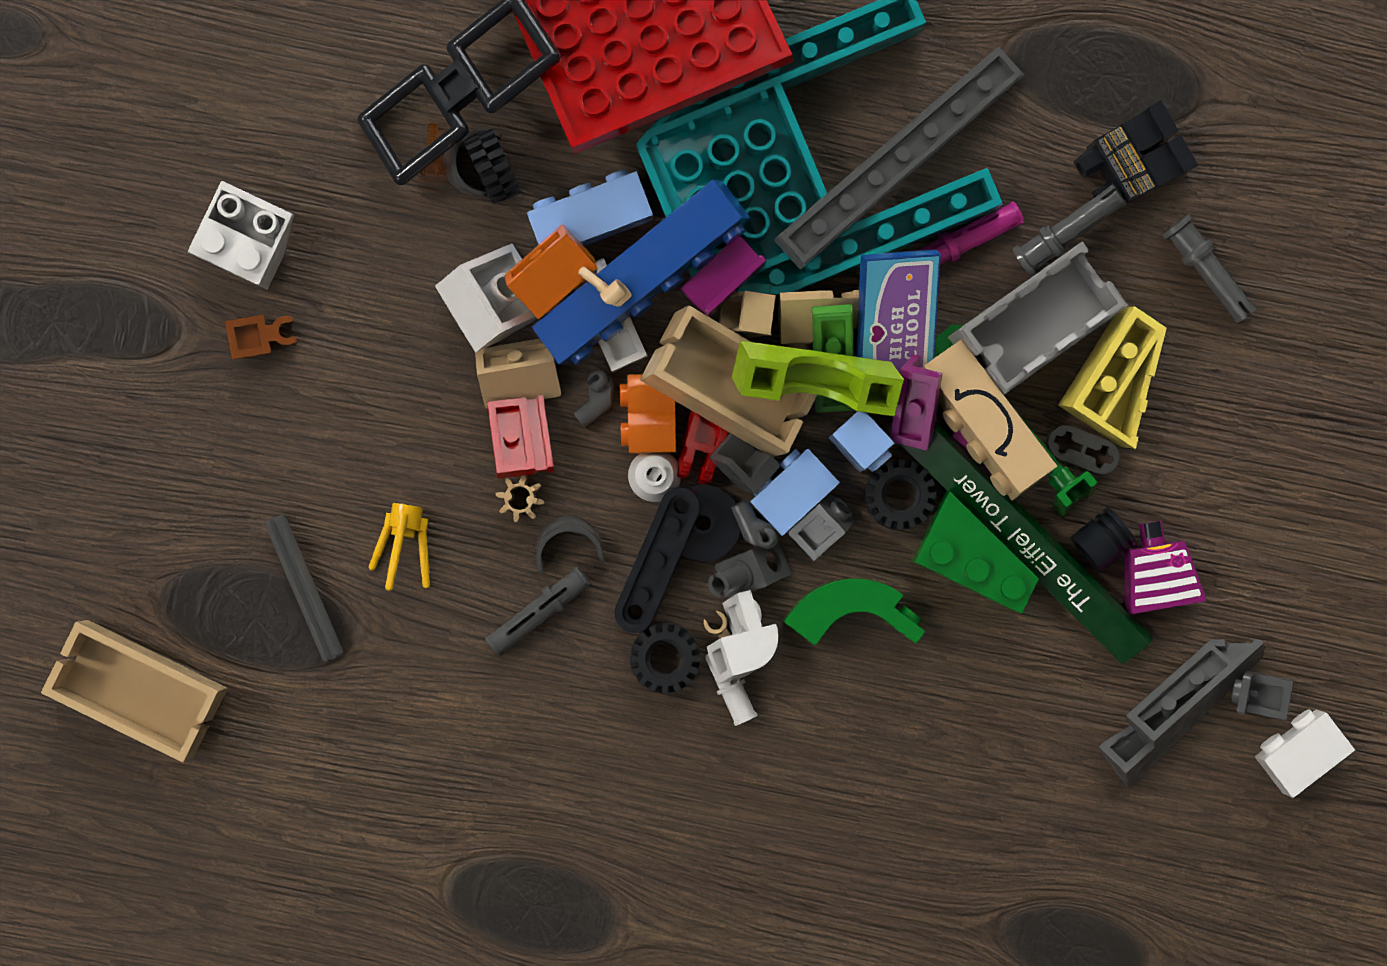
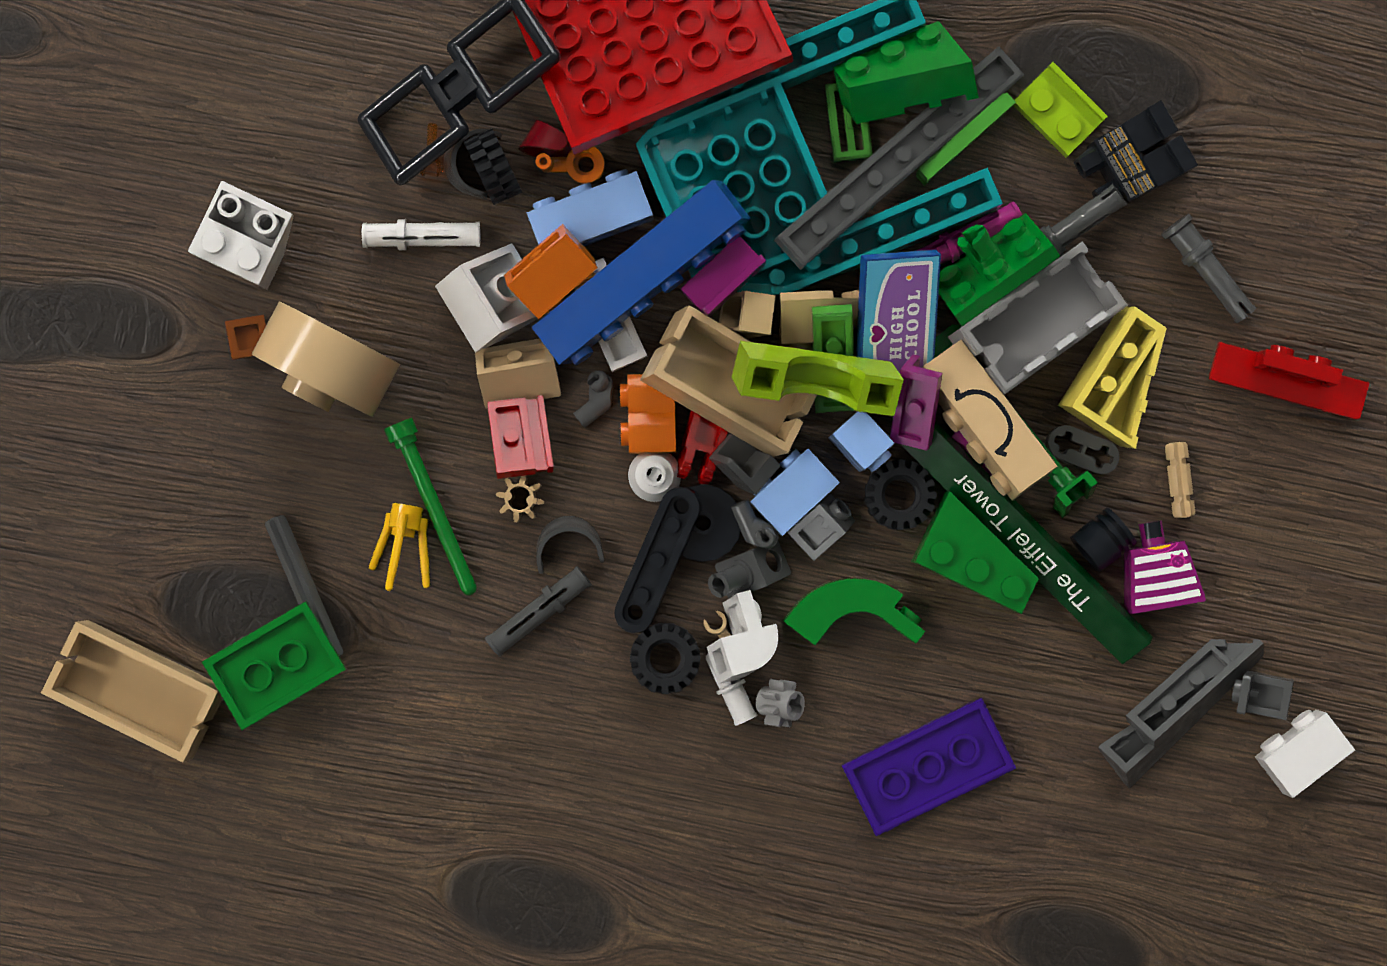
tan hand [578,267,632,307] -> none
none -> green plate [202,601,347,730]
none -> tan piece [252,301,400,417]
none -> white pin [362,219,481,250]
none -> green piece [384,418,477,596]
none -> dark red helmet [519,120,572,158]
none -> orange plate [535,147,605,184]
none -> light grey gear [756,679,805,728]
none -> bright green tile [825,83,872,163]
none -> green wedge [833,21,979,124]
none -> dark purple tile [841,697,1016,836]
none -> bright green tile [916,92,1016,186]
none -> green plate [938,213,1060,326]
none -> lime plate [1014,62,1108,158]
none -> tan axle [1165,442,1195,518]
none -> red bracket [1209,342,1370,420]

